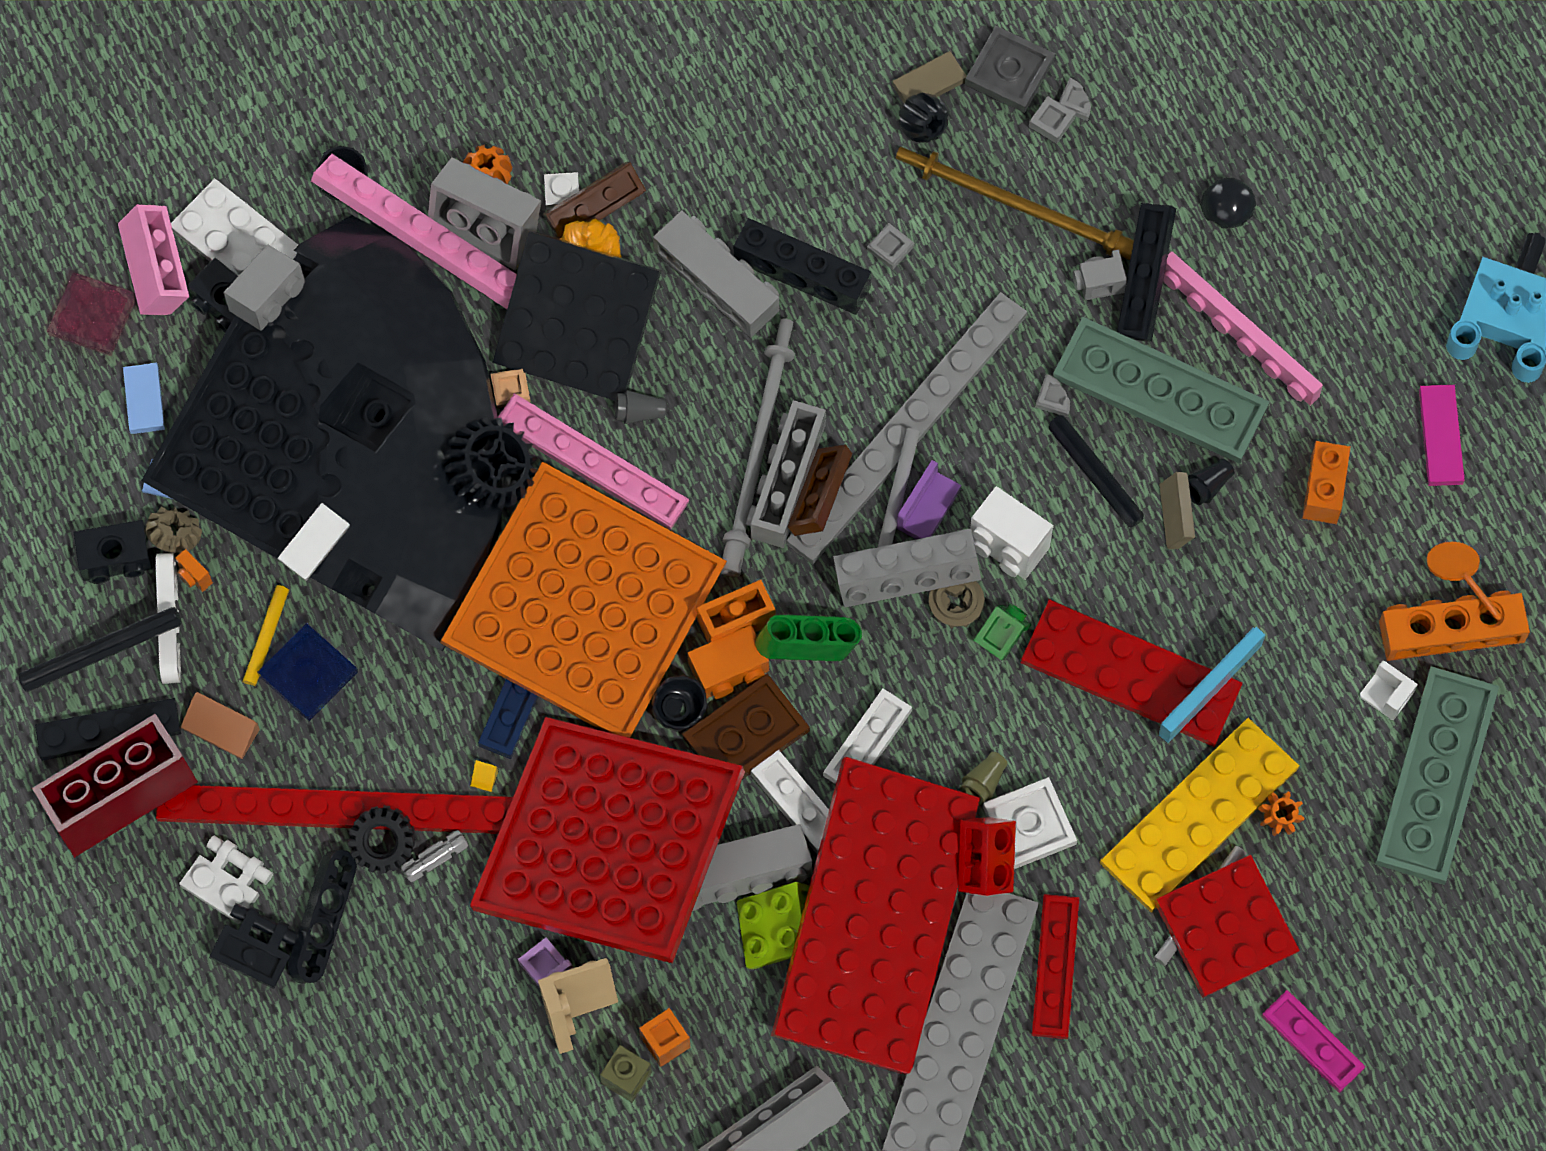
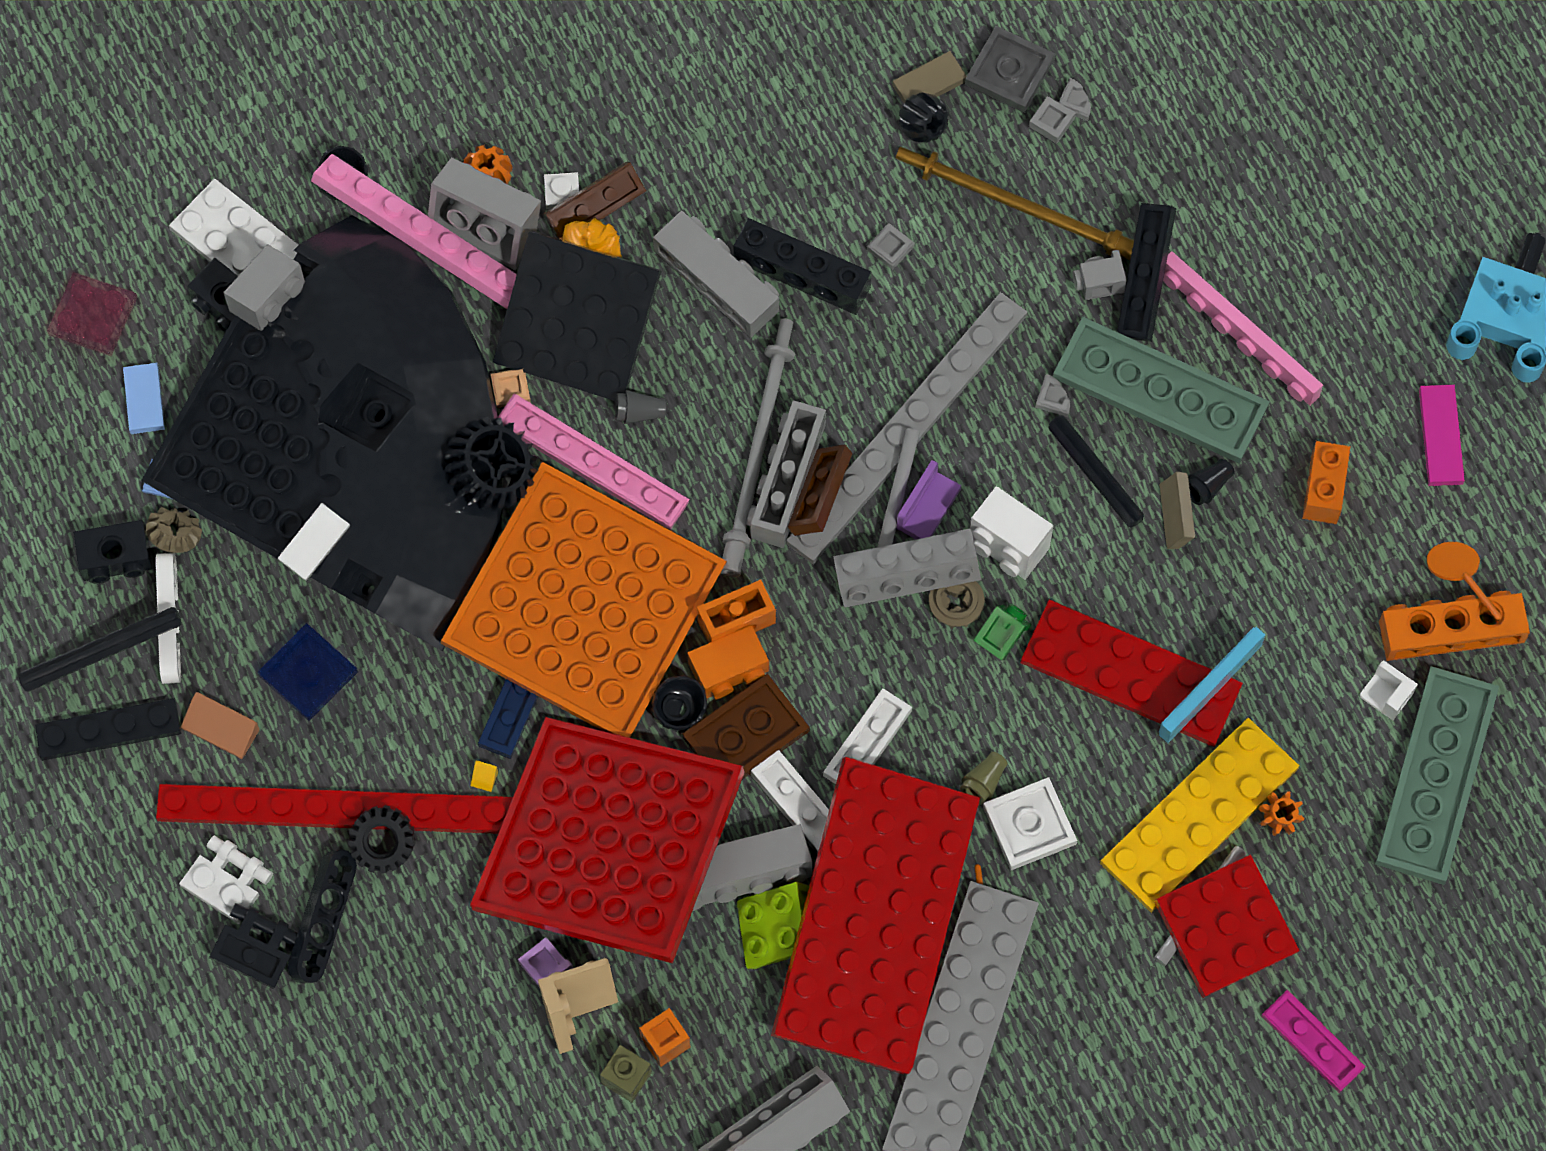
dark red brick [32,714,198,858] -> none
bright pink brick [118,204,189,315] -> none
orange plate [175,549,213,592] -> none
yellow bar [243,585,289,686] -> none
light grey axle [401,830,468,882] -> none
green beam [755,615,862,661] -> none
red brick [958,817,1016,896] -> none
red tile [1032,894,1079,1039] -> none
black hair [1200,177,1256,229] -> none

